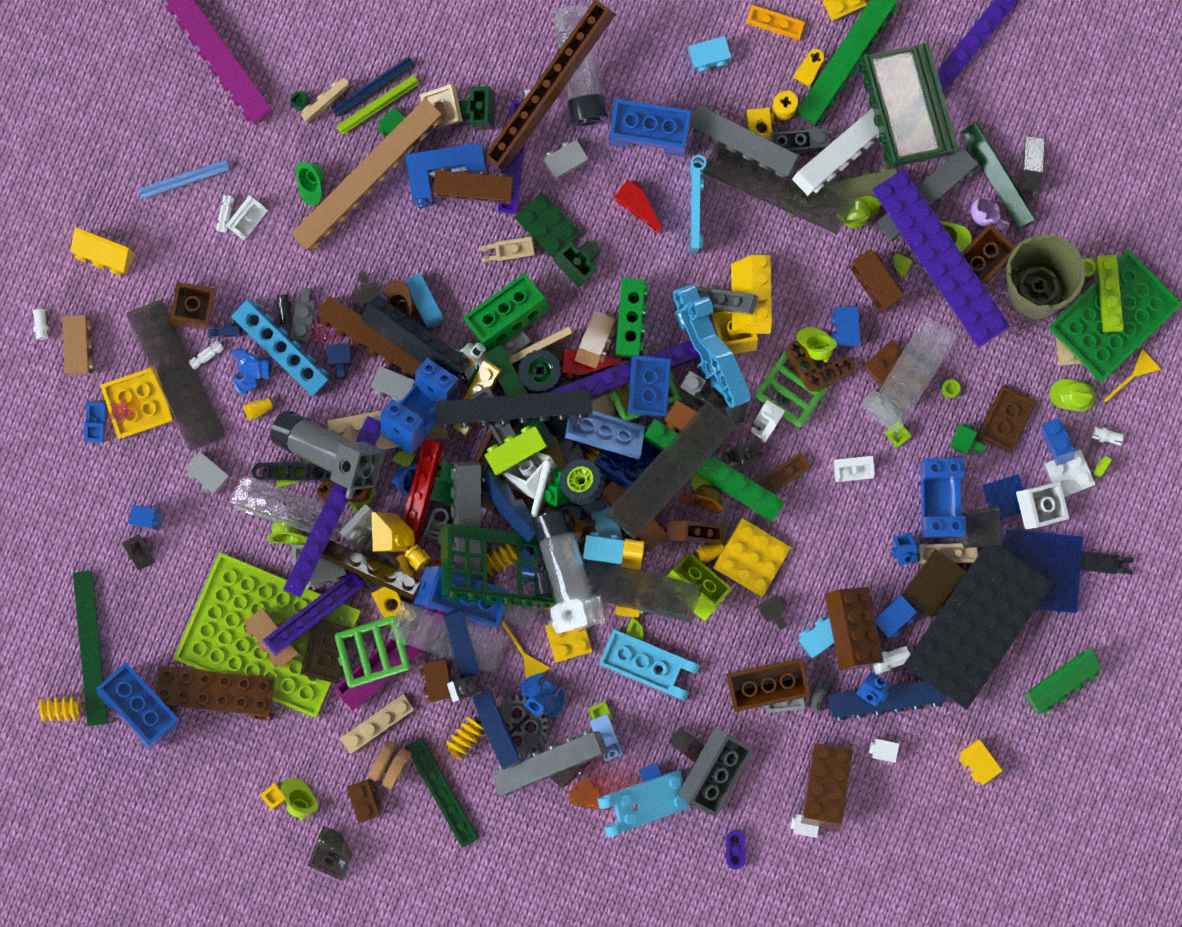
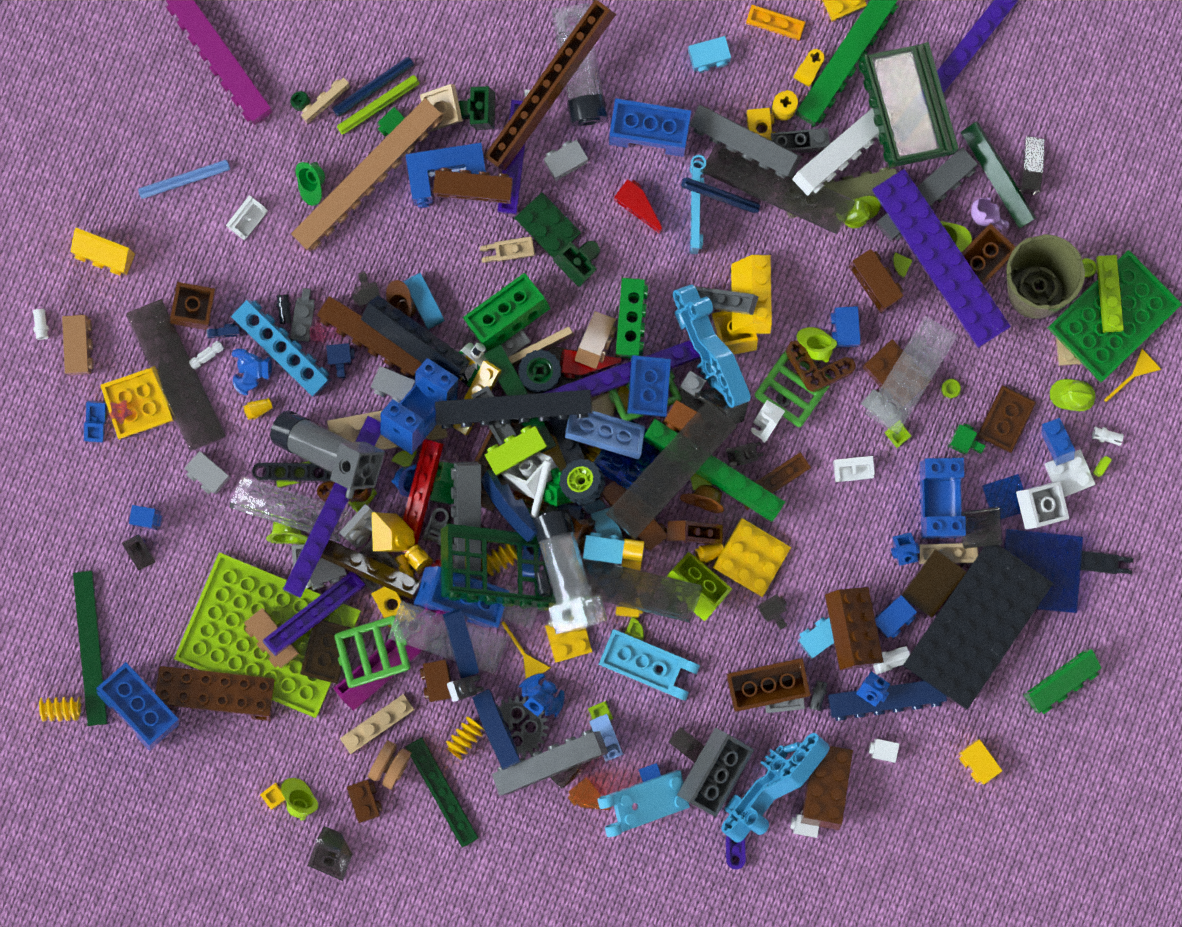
white axle [216,195,234,233] -> none
none -> dark blue axle [681,177,760,213]
none -> dark azure beam [721,733,830,842]

